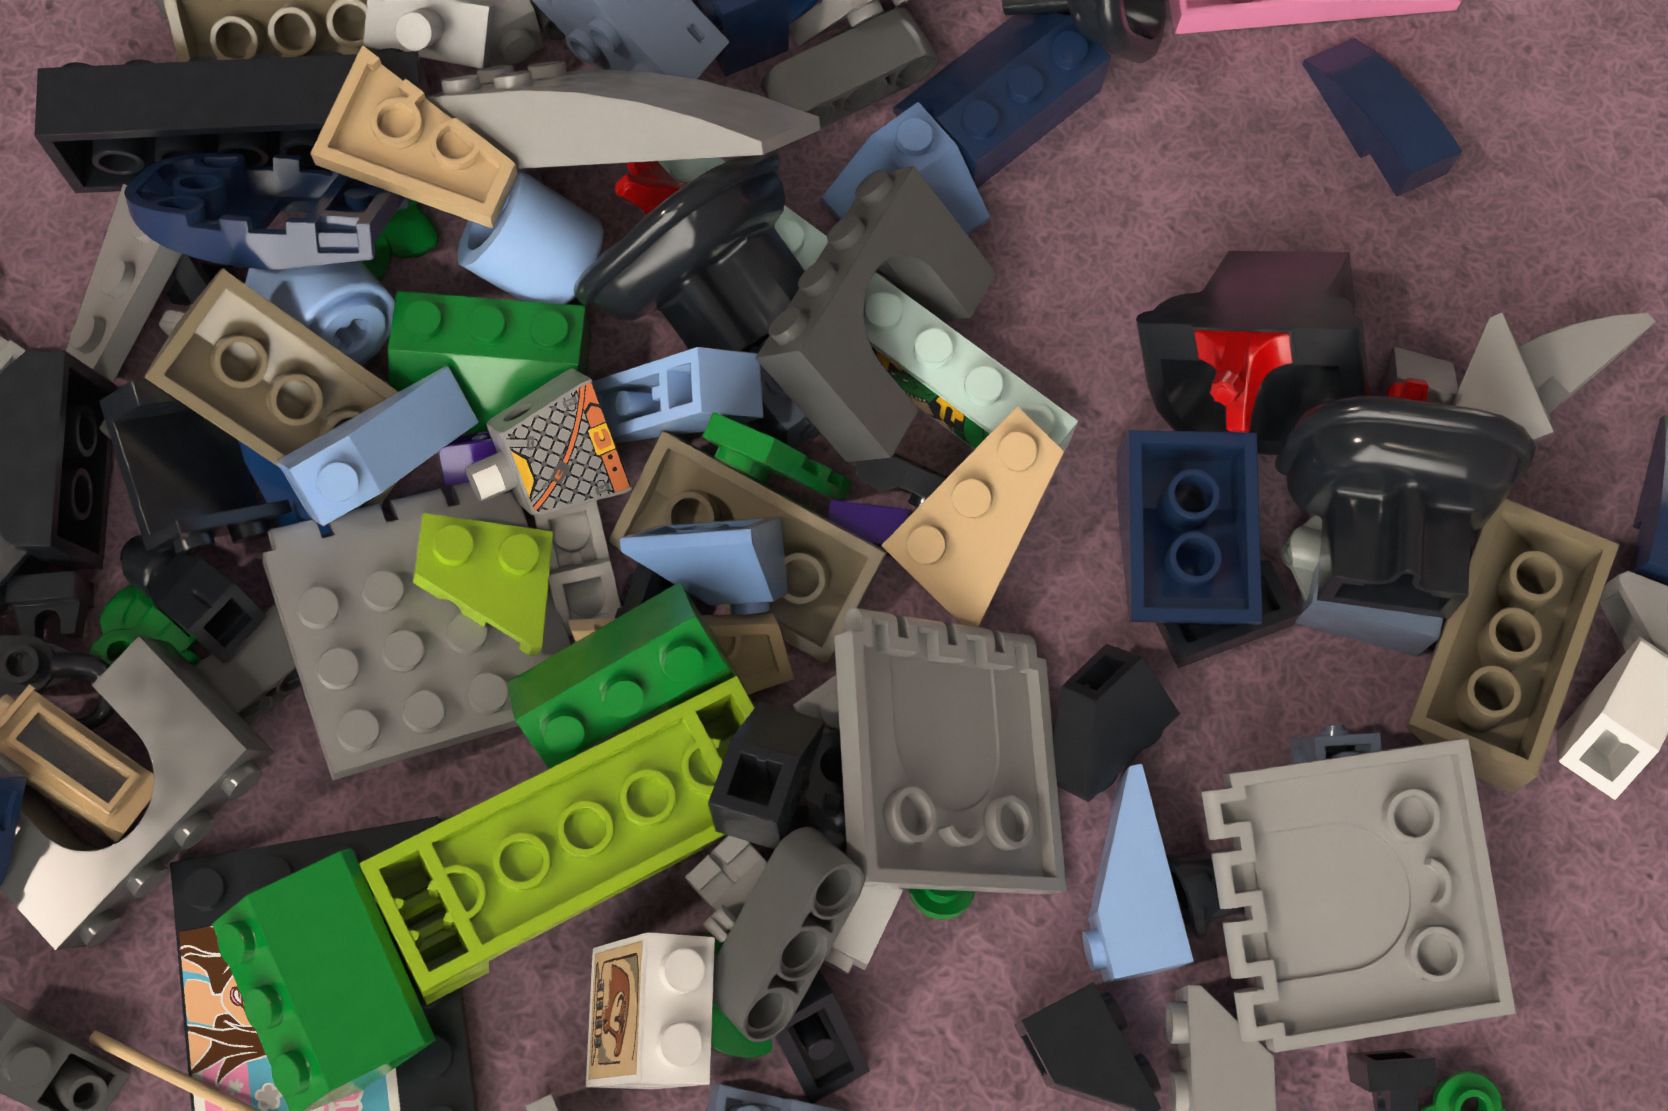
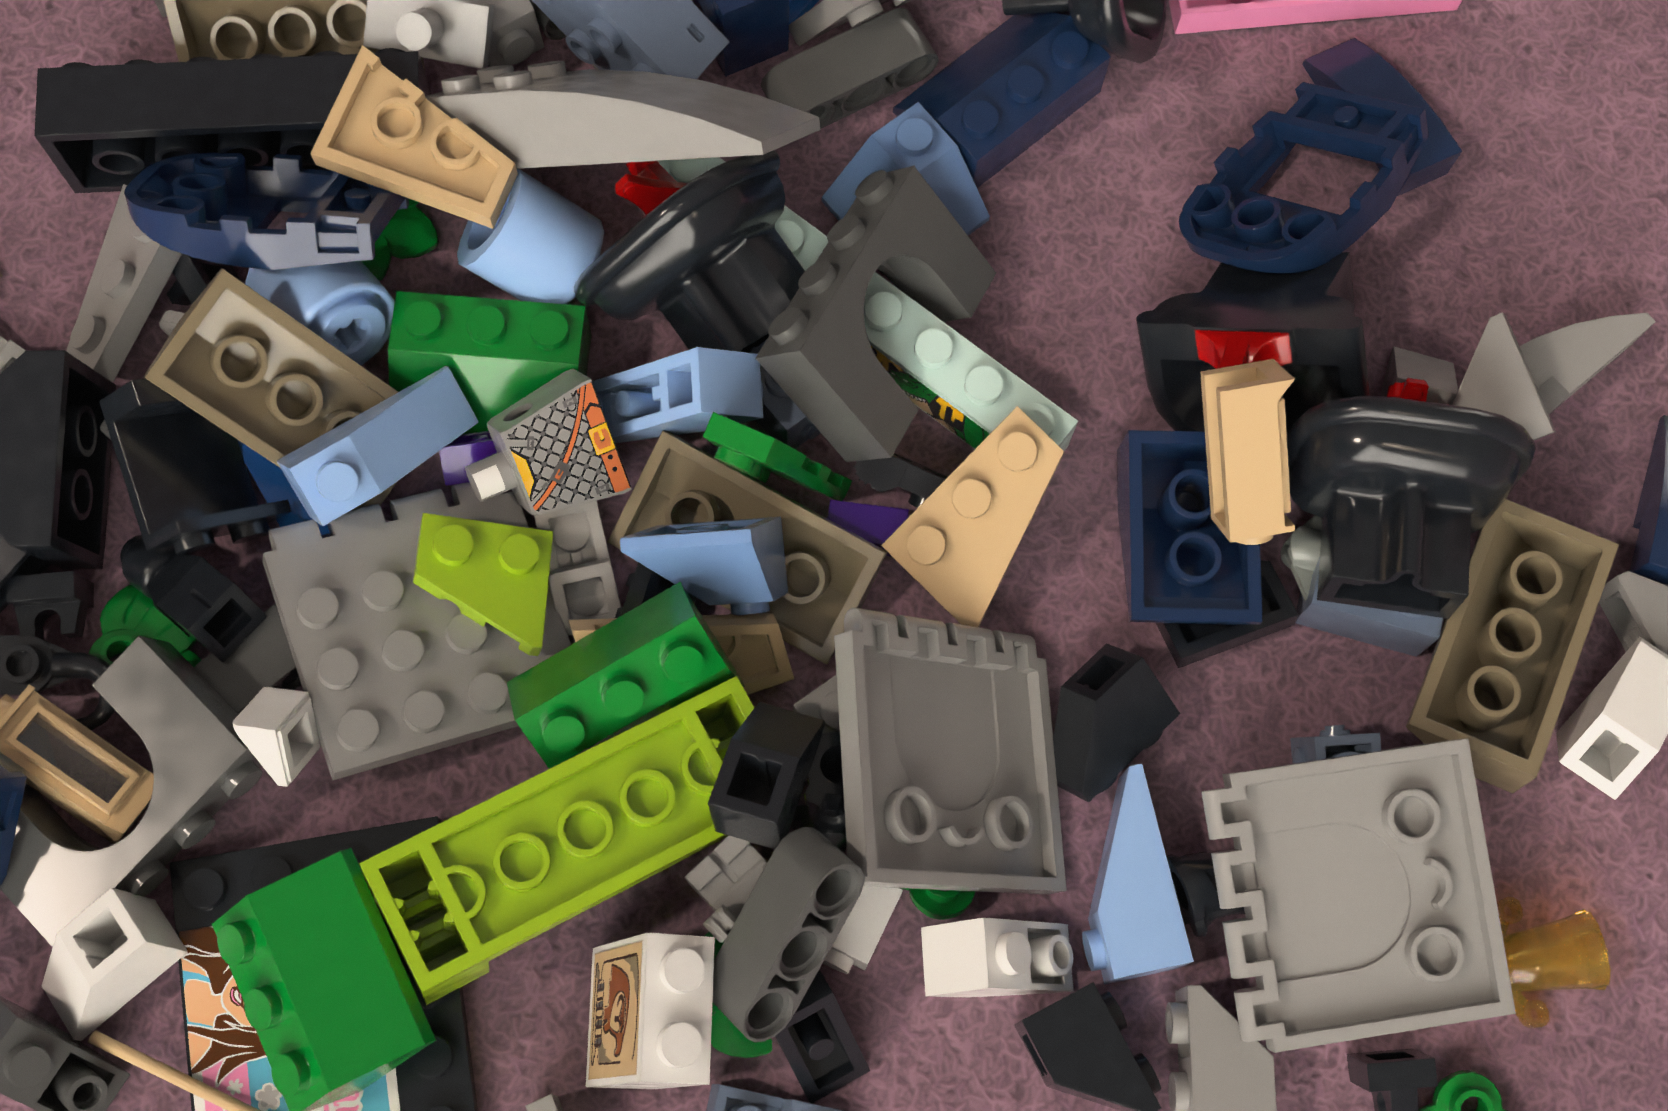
none -> white slope [42,888,188,1041]
none -> white slope [232,687,320,787]
none -> white slope [921,918,1073,998]
none -> dark blue slope [1179,82,1429,273]
none -> tan window [1200,359,1295,545]
none -> clear yellow piece [1497,897,1611,1029]

